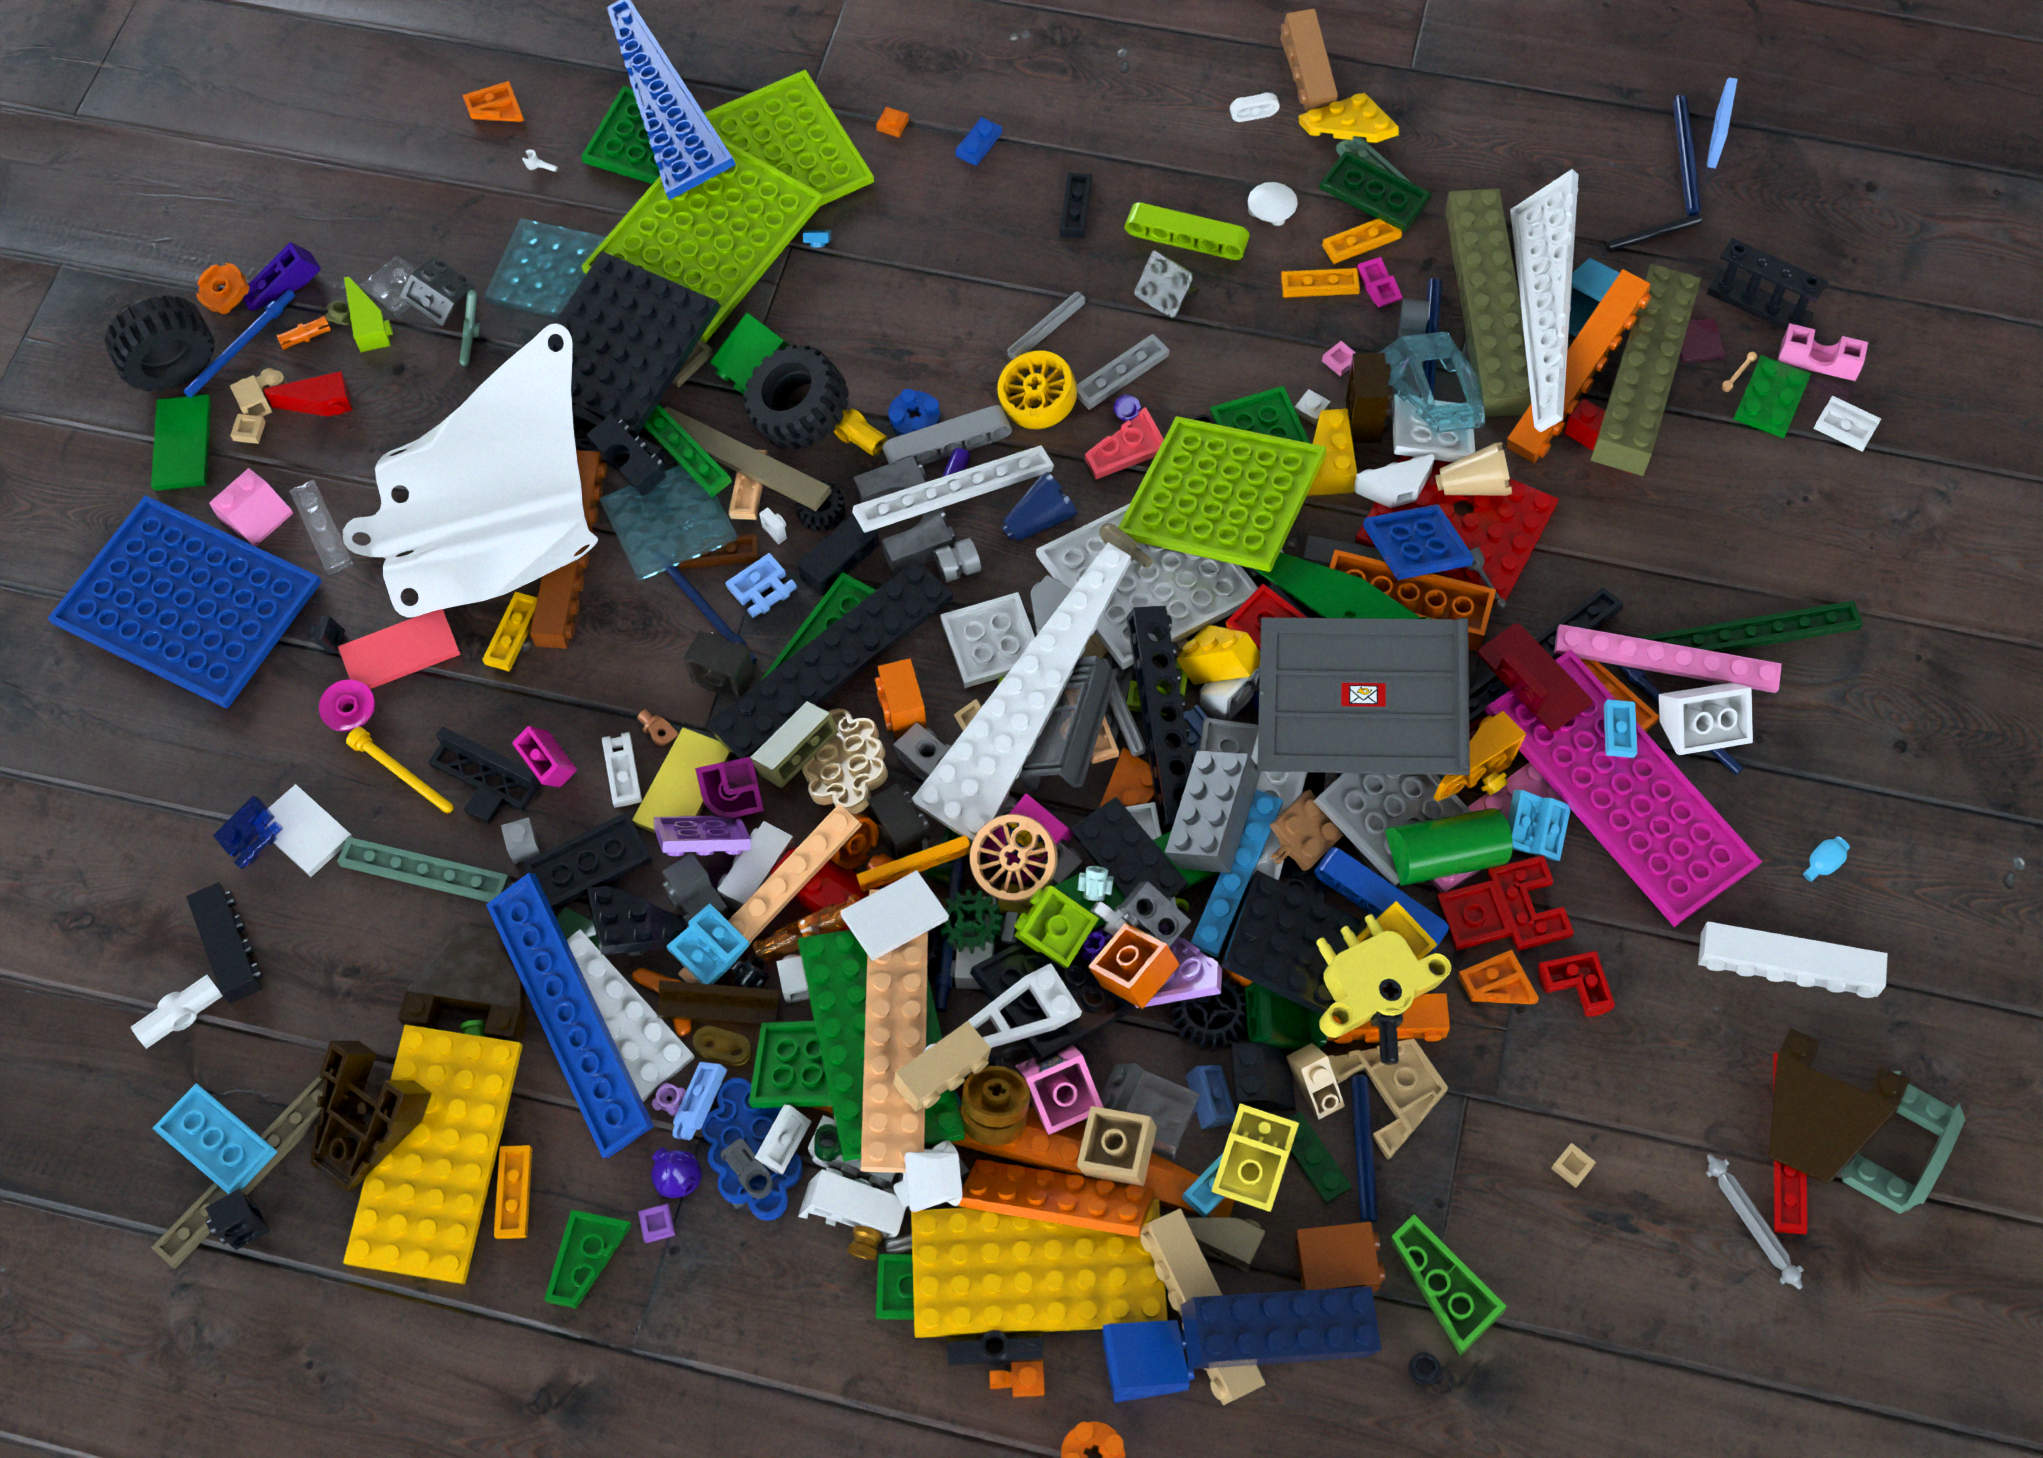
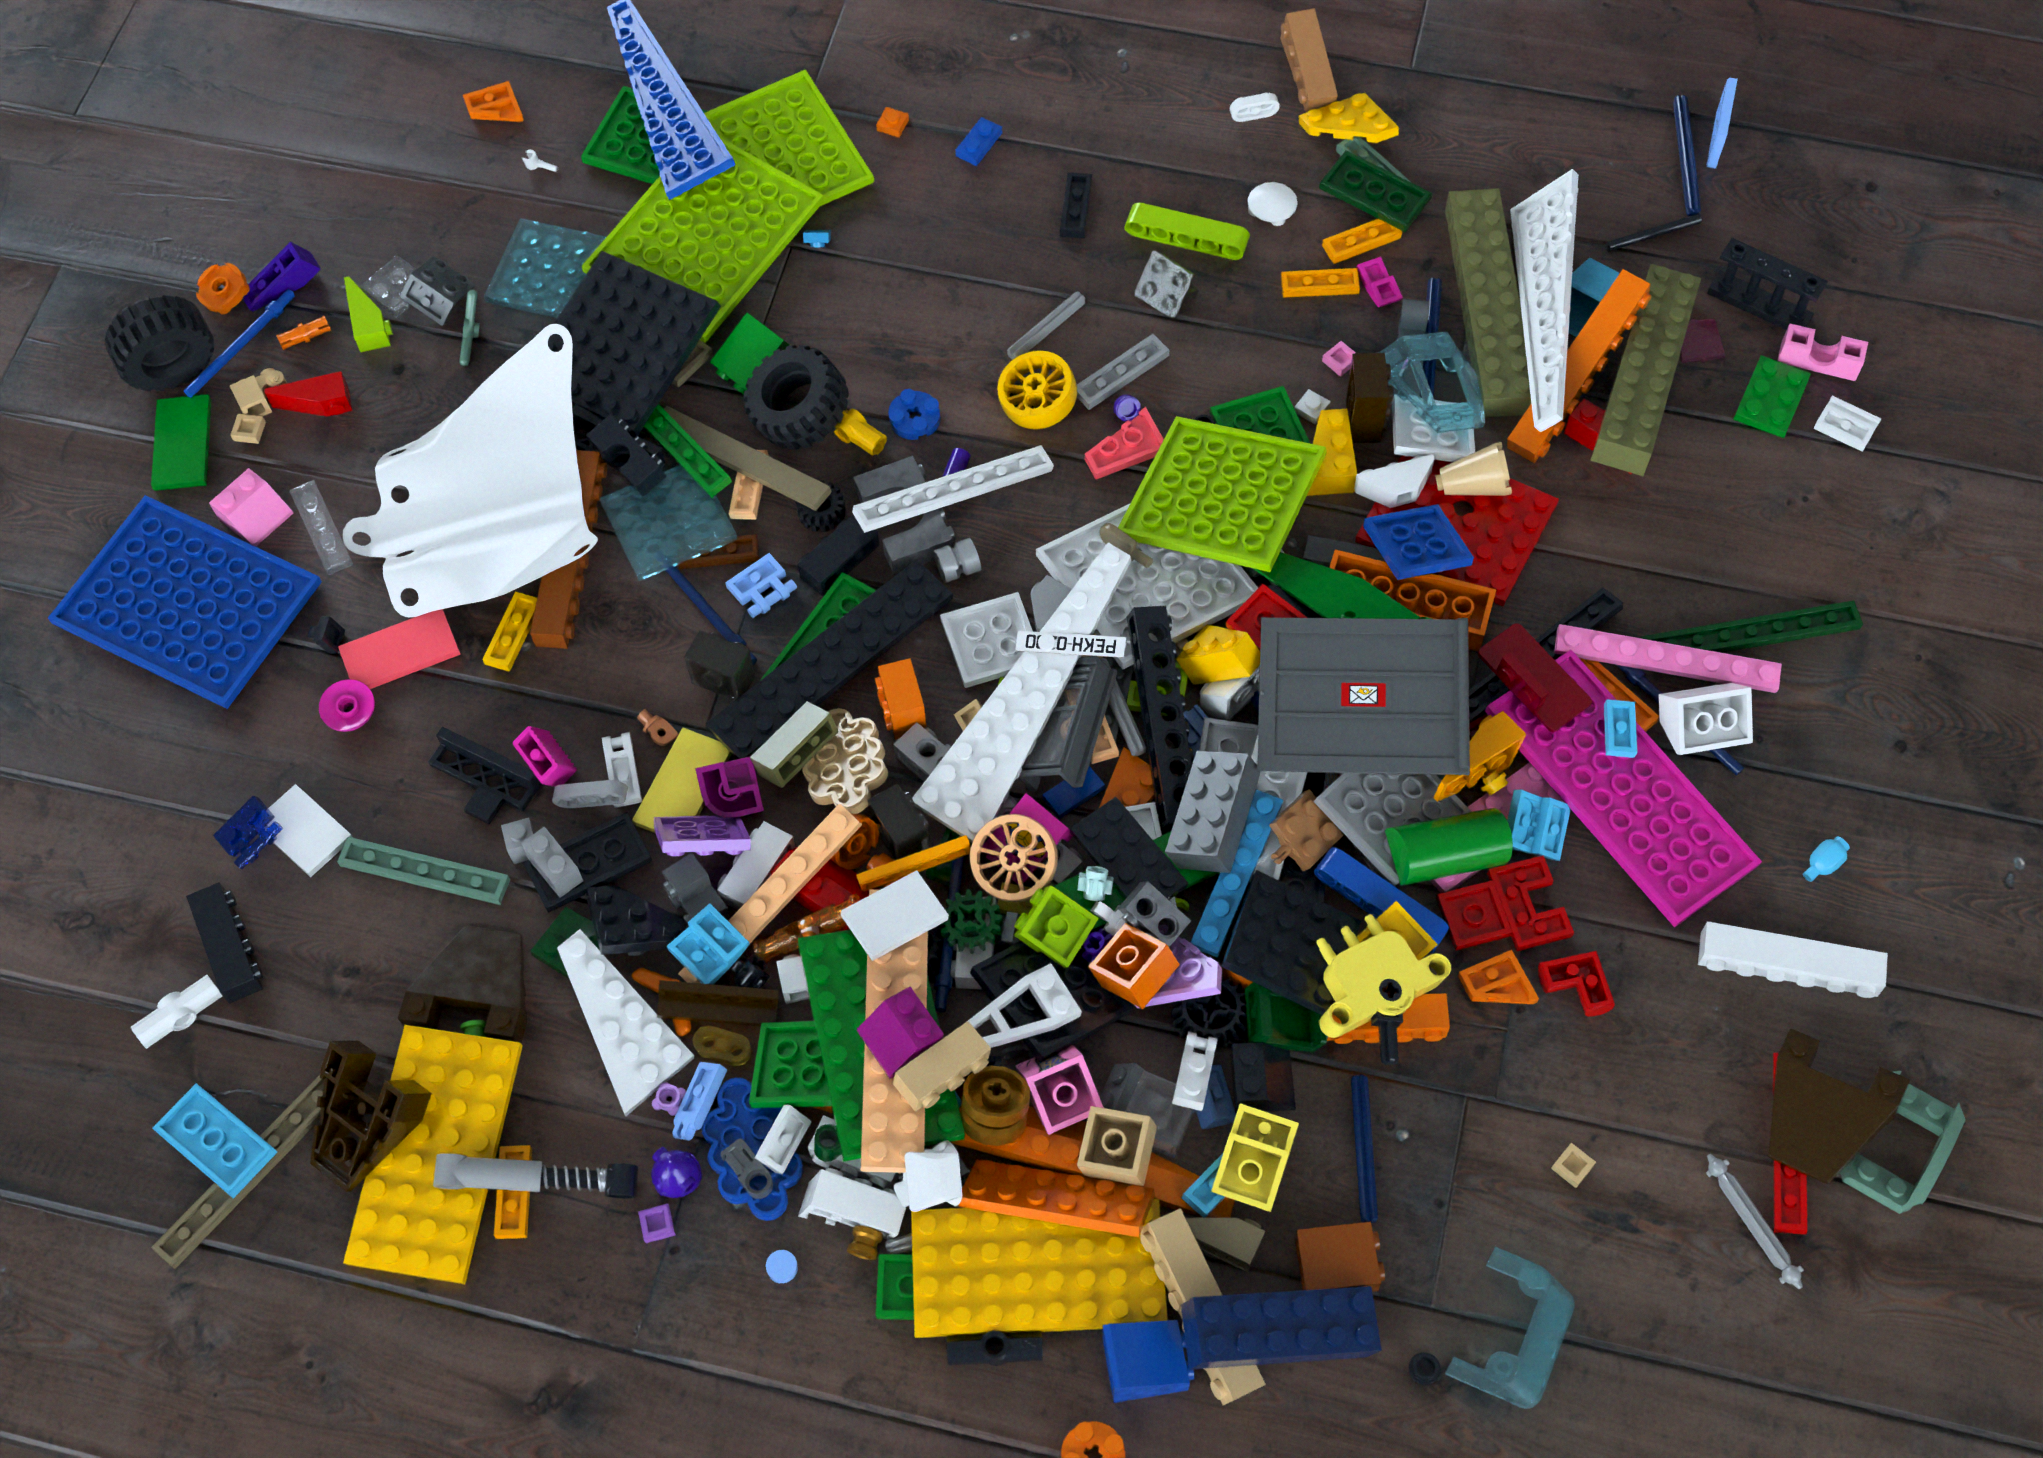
black brick [205,1189,270,1250] -> none
olive plate [325,301,351,325] -> none
yellow piece [346,726,453,813] -> none
blue plate [486,873,654,1158] -> none
green wing [544,1210,632,1309] -> none
white plate [759,507,787,544] -> none
light grey beam [882,405,1012,466] -> none
orange plate [989,1361,1045,1397] -> none
dark blue cone [1001,472,1078,542] -> none
tan slope [1286,1043,1345,1119] -> none
dark green plate [1288,1111,1352,1205] -> none
tan wing [1328,1038,1448,1160] -> none
bright green wedge [1391,1215,1507,1356] -> none
dark grey hinge [1466,547,1506,609] -> none
light nougat hinge [1722,352,1757,392] -> none
none -> piece [433,1153,638,1199]
none -> light grey brick [521,826,583,898]
none -> light grey beam [552,780,628,808]
none -> light blue tile [766,1250,798,1283]
none -> magenta slope [857,986,944,1079]
none -> white sticker [1015,631,1126,658]
none -> blue tile [1043,766,1105,819]
none -> white plate [1172,1031,1218,1111]
none -> clear light blue windscreen [1445,1247,1575,1409]

